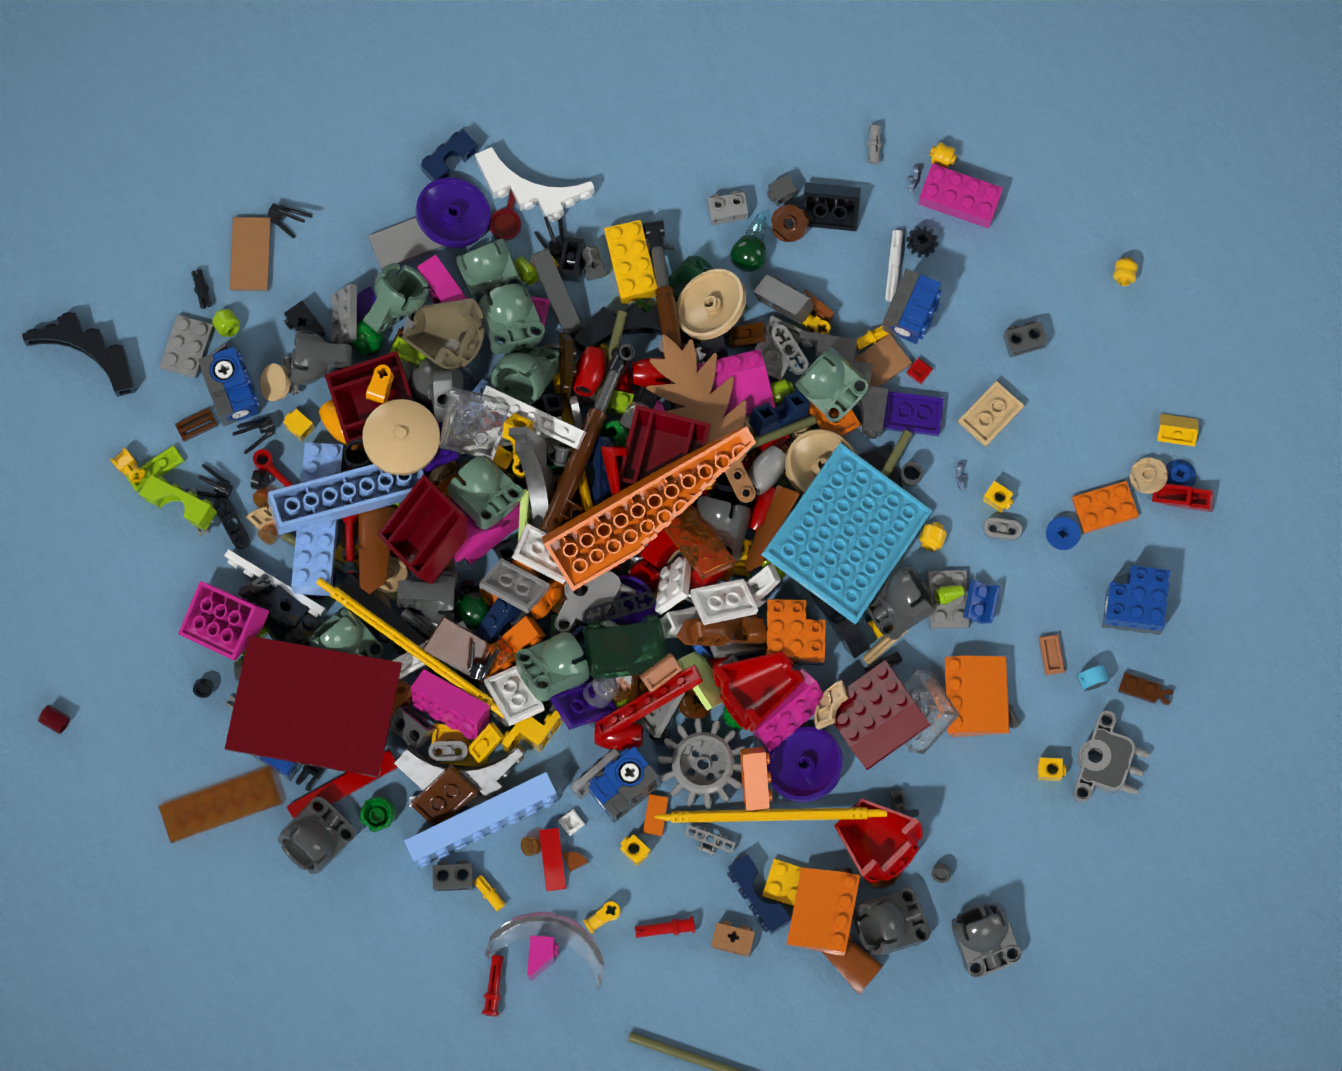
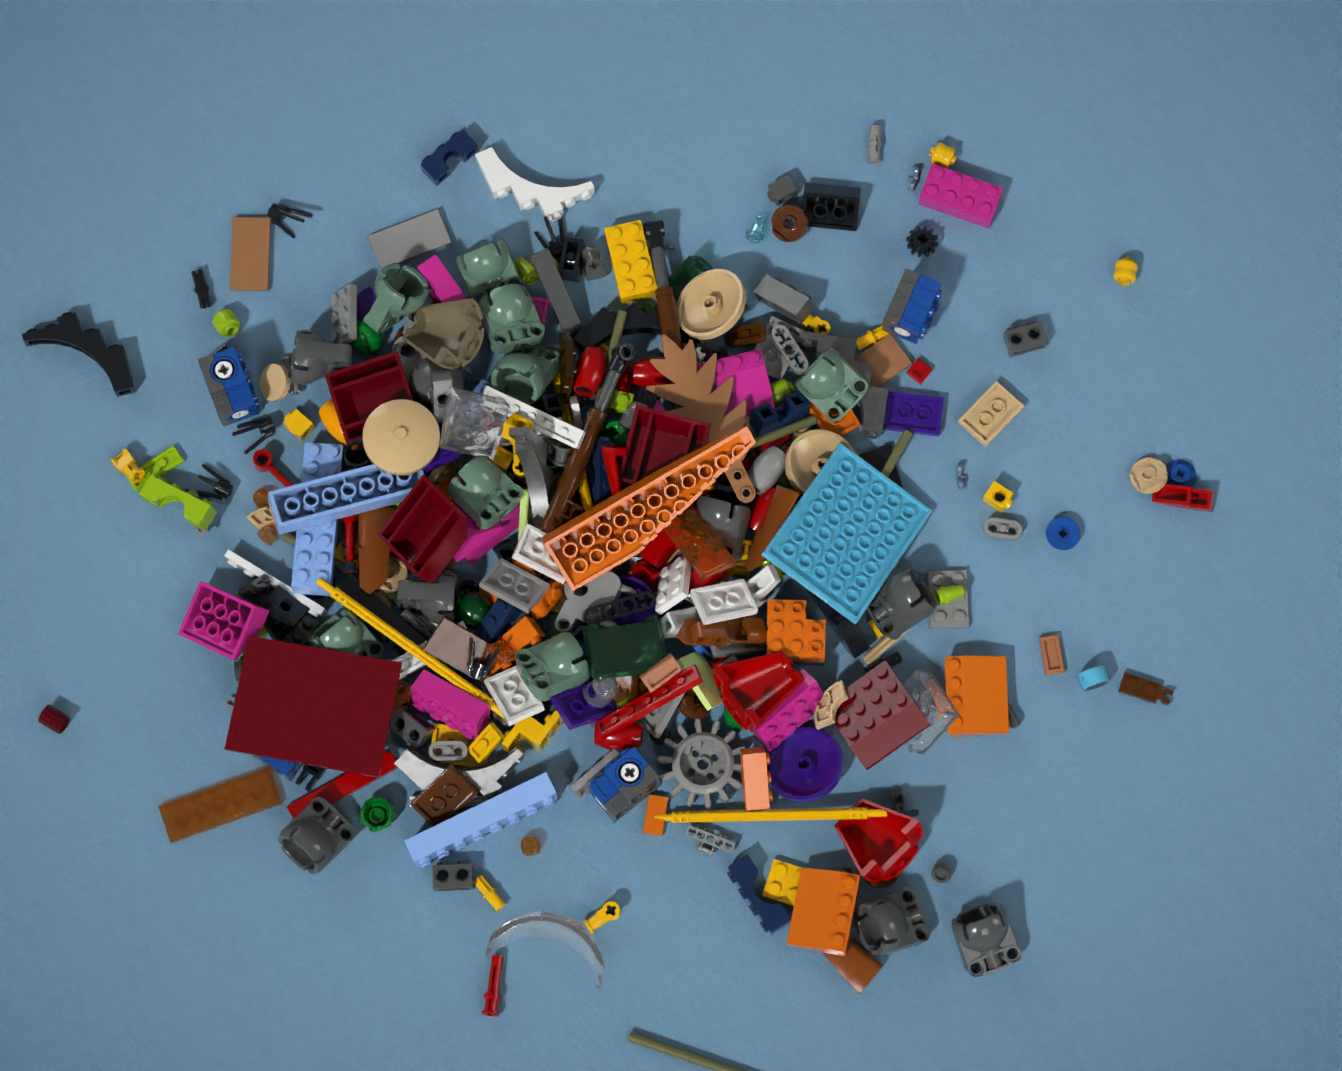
light grey plate [159,315,214,379] -> none
reddish brown tile [175,408,218,442] -> none
black tile [193,679,213,698] -> none
black beam [214,498,250,549] -> none
black tile [251,470,270,490] -> none
black brick [284,301,326,337] -> none
light orange piece [366,365,394,404] -> none
lime tile [389,336,426,367] -> none
dark purple dish [415,178,490,248] -> none
piece [489,191,521,241] -> none
dark pink slope [527,935,559,980] -> none
red slope [539,828,566,892] -> none
white tile [558,809,585,837] -> none
dark orange tile [562,852,588,872] -> none
yellow brick [620,834,651,867] -> none
red pin [635,916,695,938] -> none
light grey brick [707,191,748,225] -> none
medium nougat brick [711,921,755,957] -> none
dark green helmet [730,235,767,272] -> none
dark orange plate [803,289,834,323] -> none
white axle [885,230,903,302] -> none
dark grey piece [901,461,923,486] -> none
yellow head [919,522,947,552] -> none
blue bracket [963,580,1000,624] -> none
yellow brick [1037,757,1066,781] -> none
orange plate [1071,481,1139,534] -> none
light grey piece [1072,710,1150,804] -> none
blue piece [1102,566,1170,635] -> none
yellow panel [1157,414,1198,447] -> none

